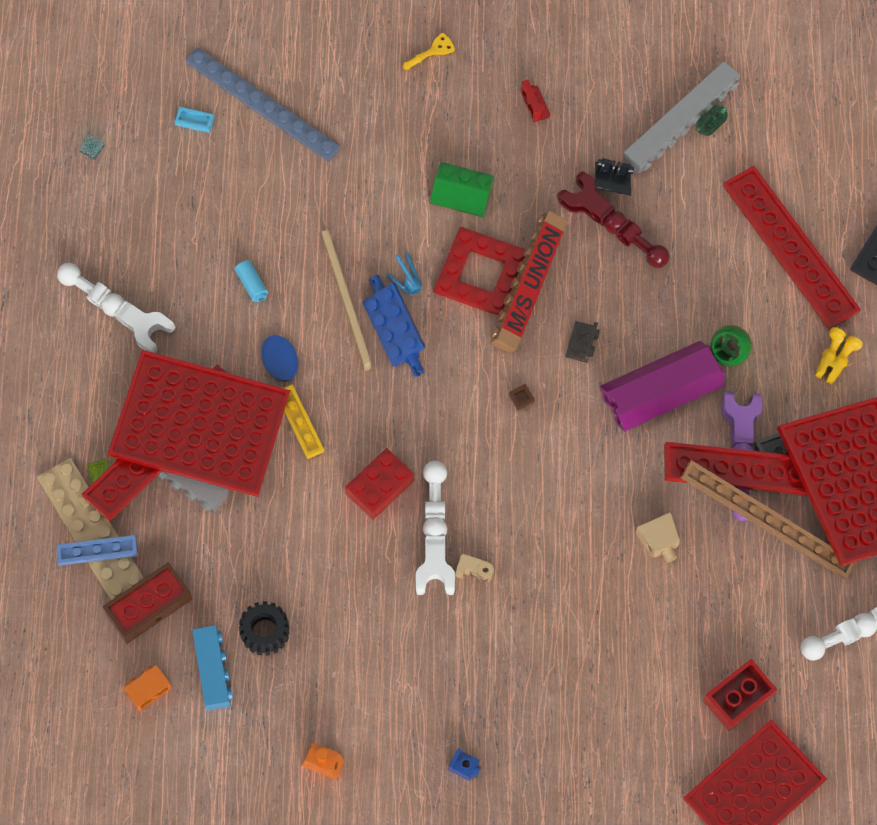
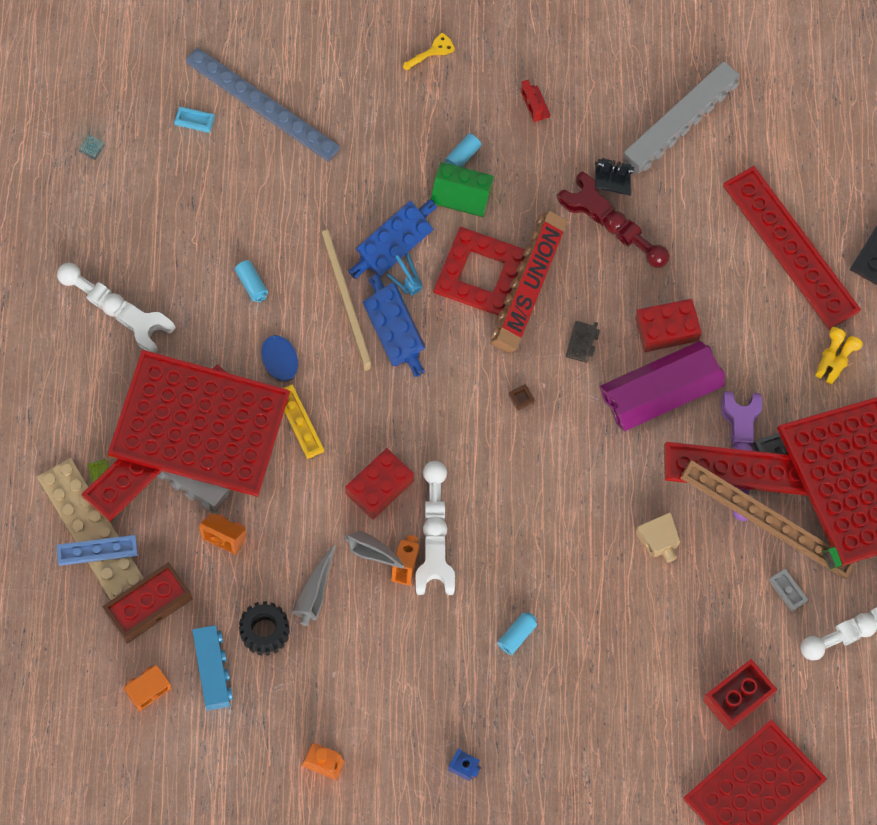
tan leg [455,554,494,583] -> none
clear green plate [696,105,728,136] -> none
green wheel [710,325,752,366] -> none
none -> orange slope [199,513,247,555]
none -> light grey piece [292,545,335,626]
none -> light grey piece [345,531,404,569]
none -> blue plate [348,199,437,279]
none -> orange torso [391,535,420,586]
none -> medium azure brick [444,133,482,167]
none -> medium azure brick [497,612,537,655]
none -> red brick [635,299,702,352]
none -> light grey plate [769,569,808,613]
none -> green tile [822,547,842,569]

